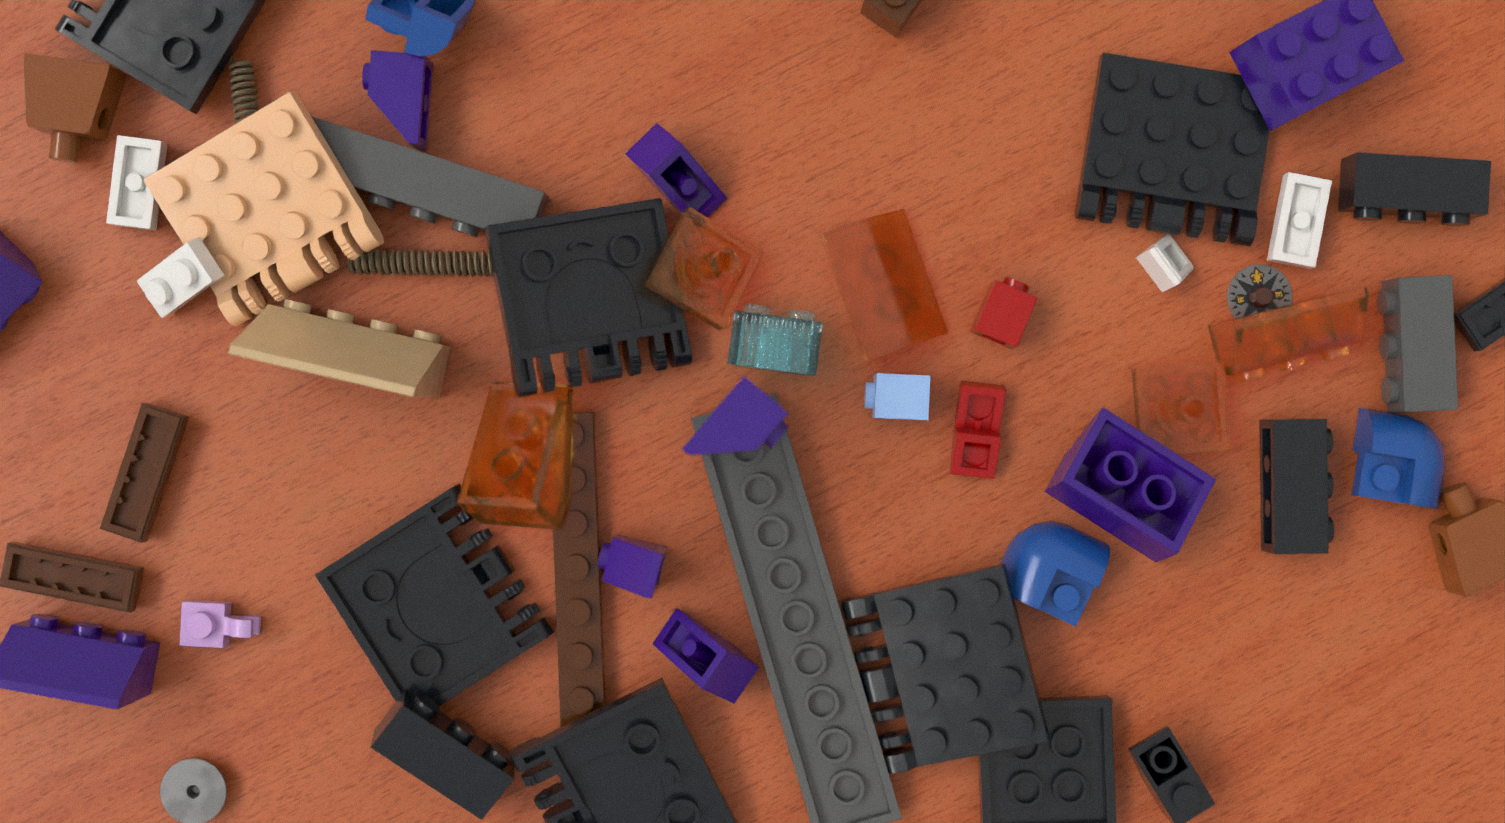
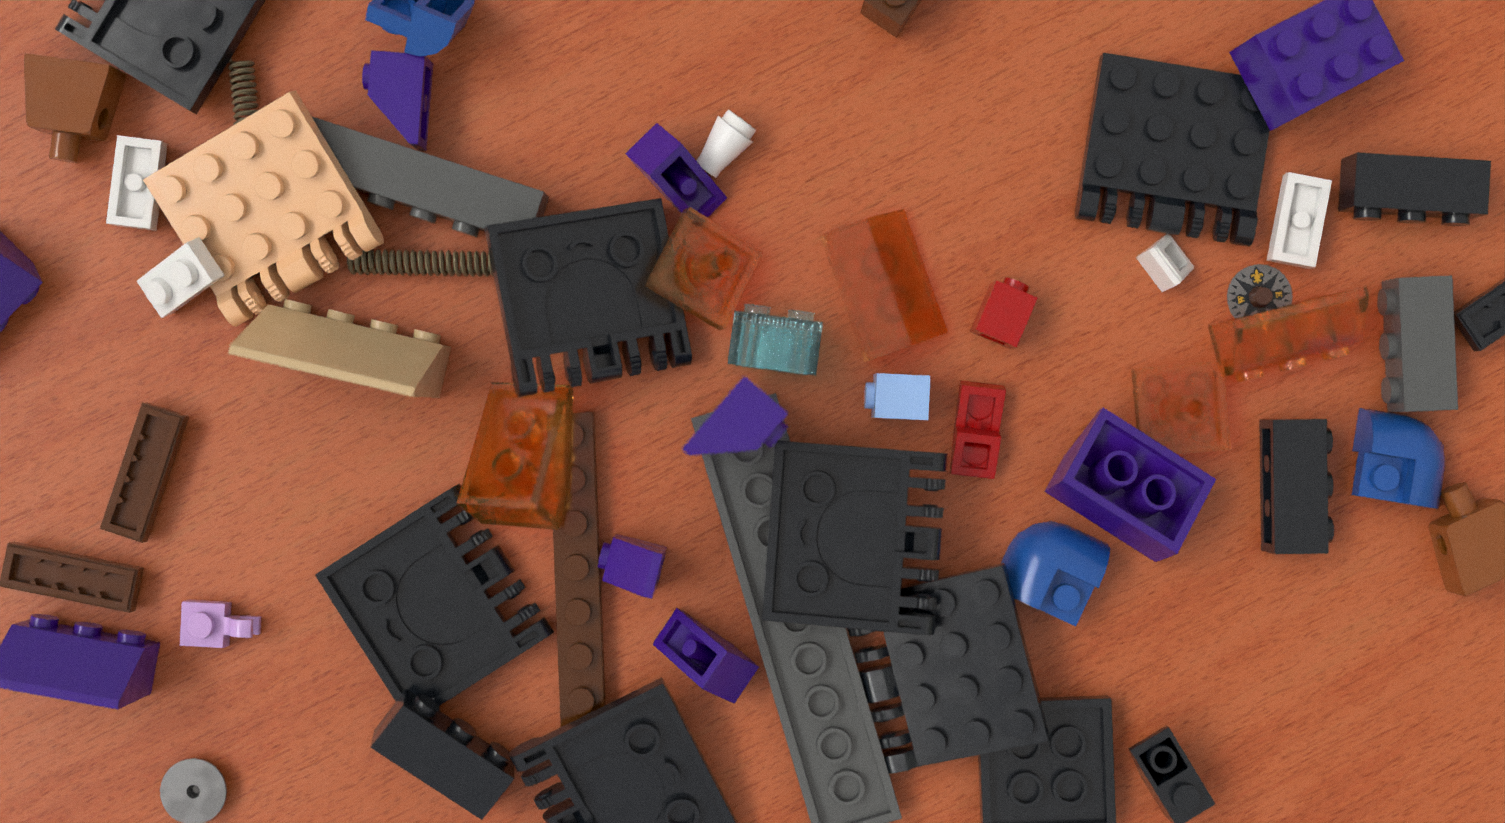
none -> white cone [696,109,757,178]
none -> black hinge [762,440,948,635]

